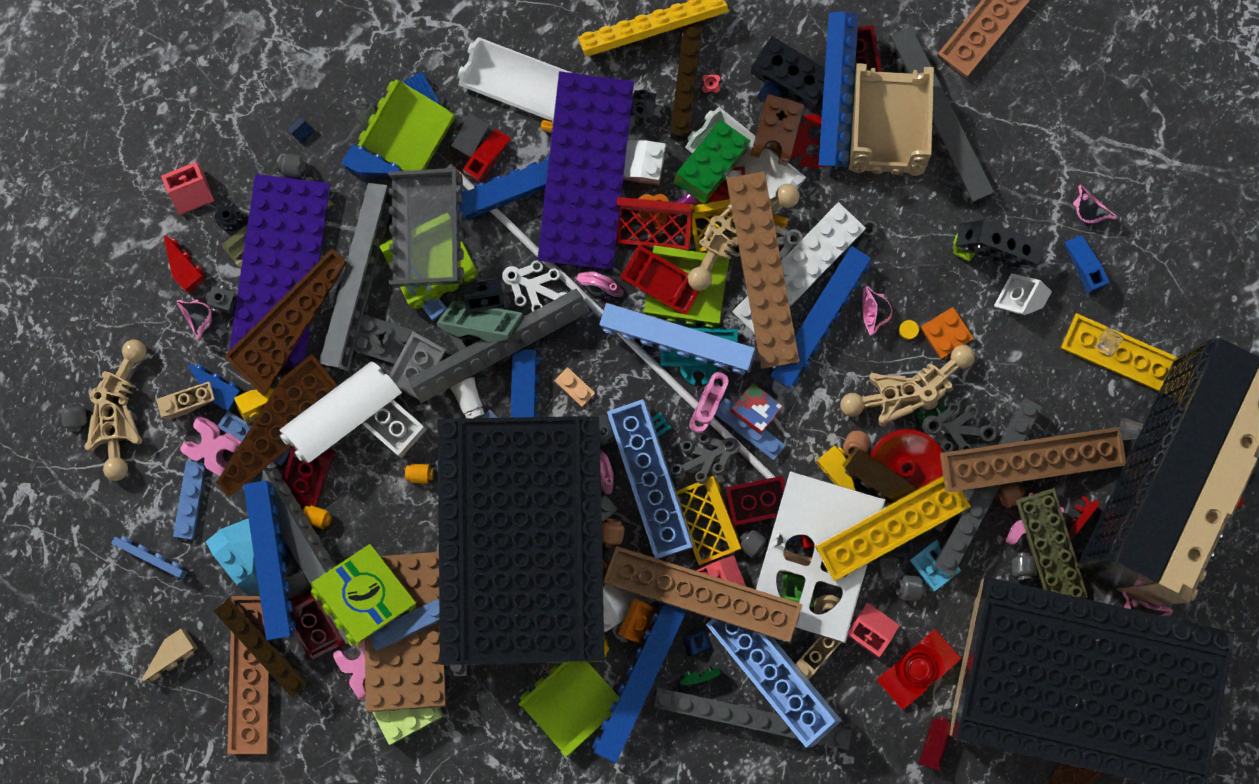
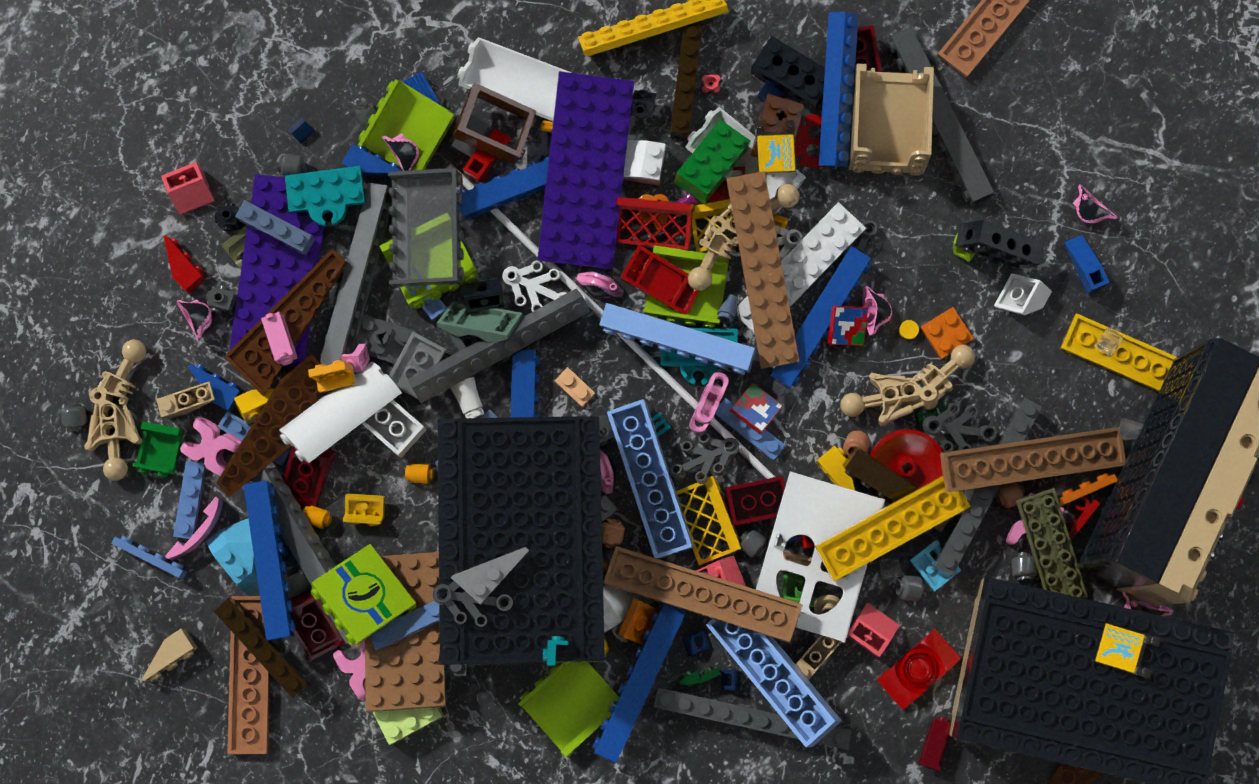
none -> green panel [133,421,184,478]
none -> bright pink slope [165,497,223,560]
none -> sand blue arch [235,200,315,256]
none -> bright pink brick [261,312,298,365]
none -> teal plate [285,166,365,227]
none -> light orange bracket [308,360,355,392]
none -> bright pink bracket [341,344,370,372]
none -> yellow bracket [343,493,385,526]
none -> black hat [382,133,419,171]
none -> dark grey plant [433,581,513,627]
none -> light grey wing [451,547,529,604]
none -> reddish brown window [452,82,536,165]
none -> teal bracket [543,636,569,666]
none -> sand blue cone [717,294,738,324]
none -> dark blue slope [722,670,740,690]
none -> flag [755,120,796,173]
none -> tile [828,305,868,346]
none -> orange plate [1058,473,1117,506]
none -> flag [1094,622,1161,679]

